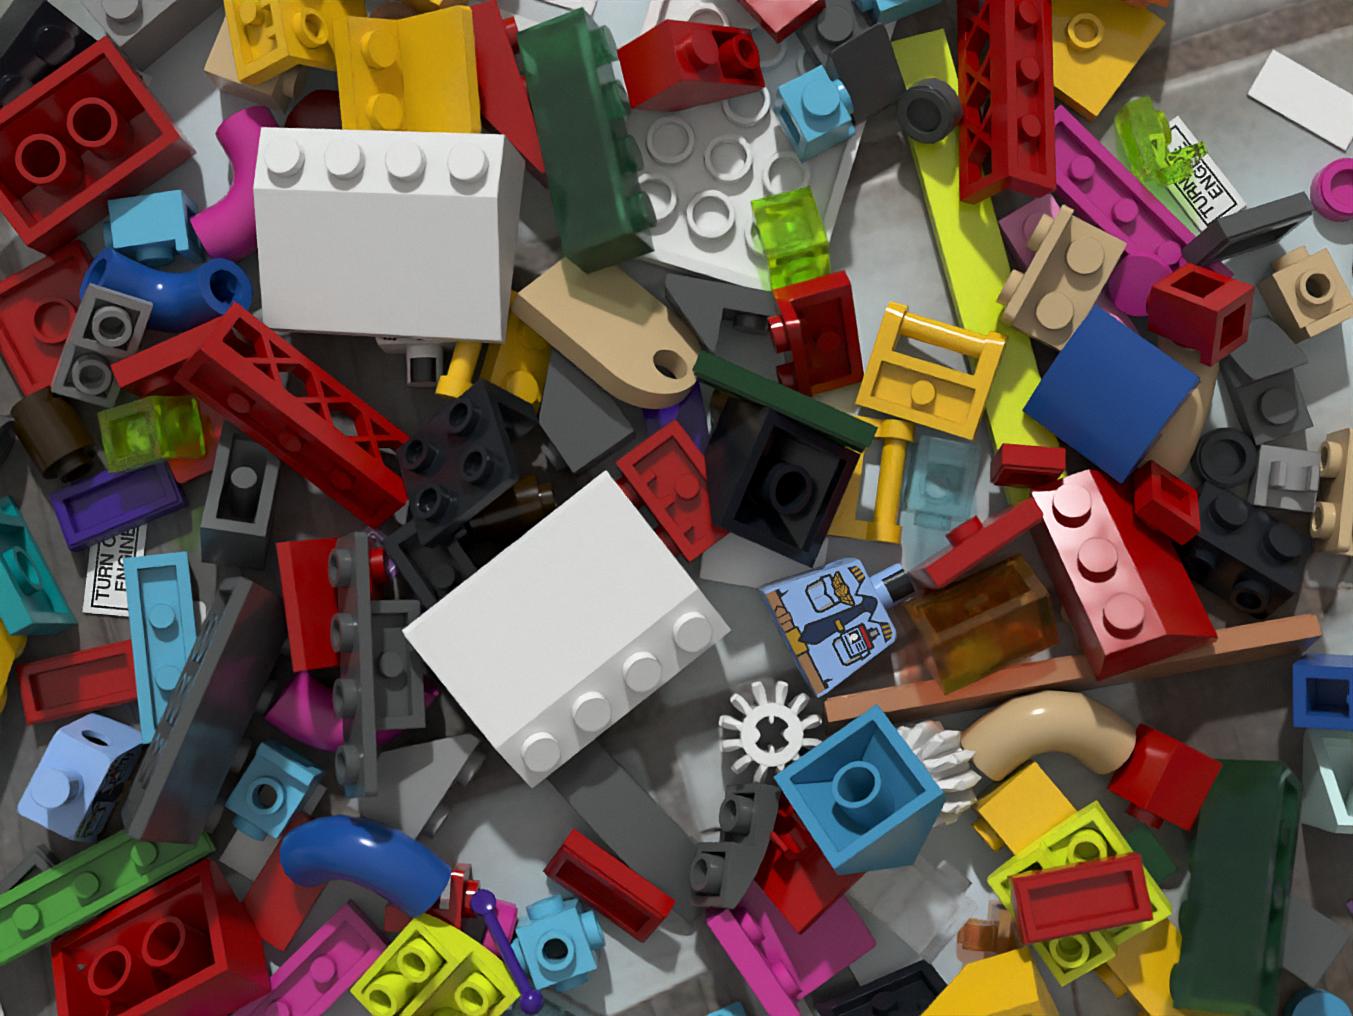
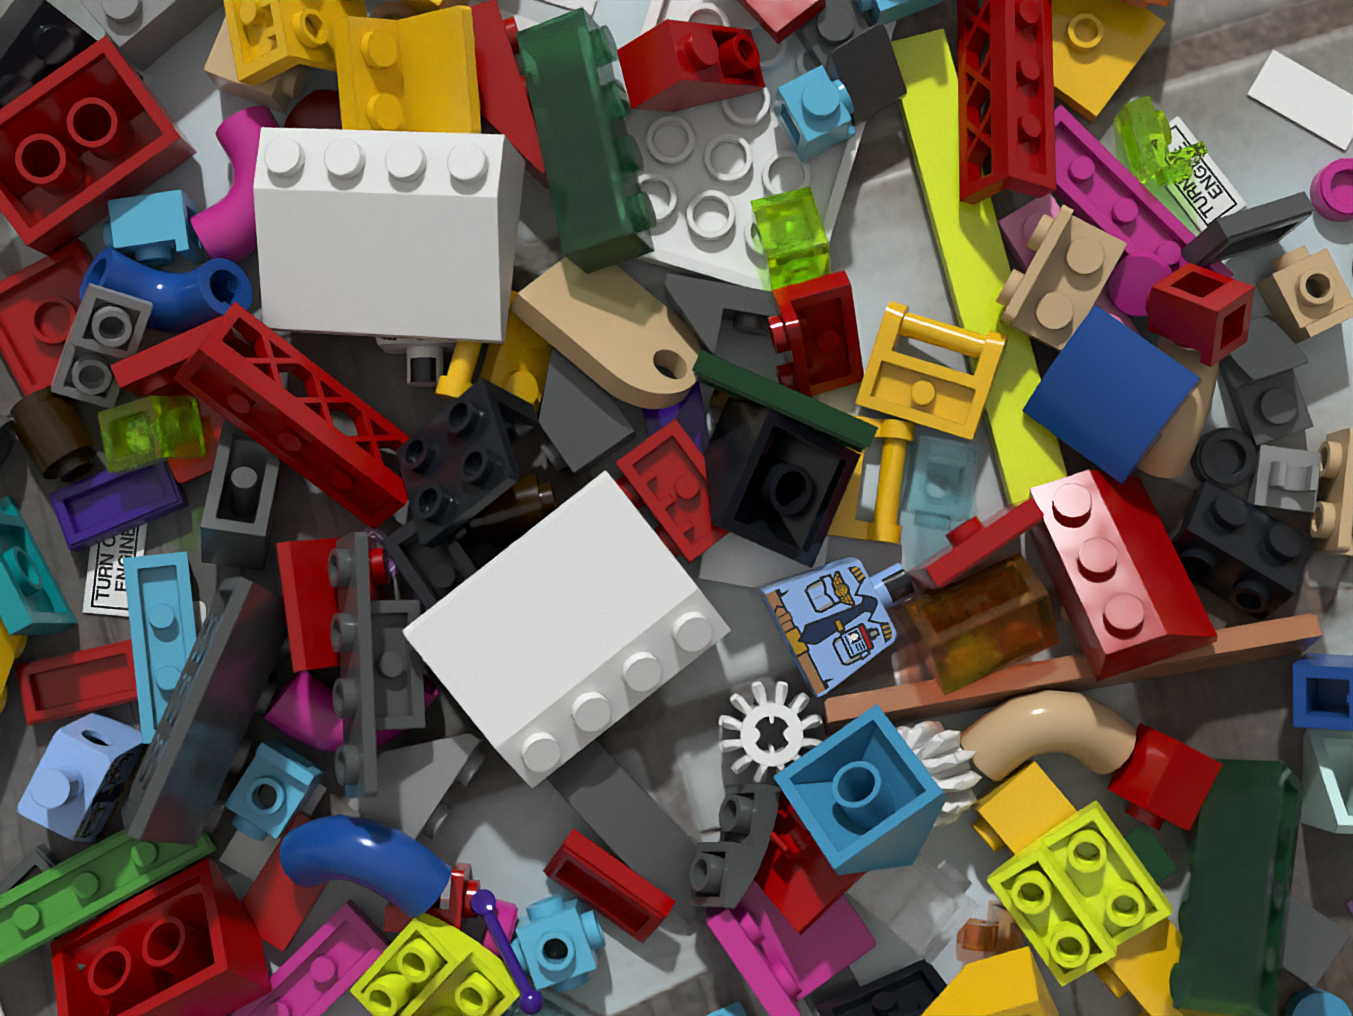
dark grey tile [897,78,963,144] -> none
red tile [990,443,1066,488] -> none
red tile [1007,852,1154,945] -> none
red plate [1134,460,1201,545] -> none

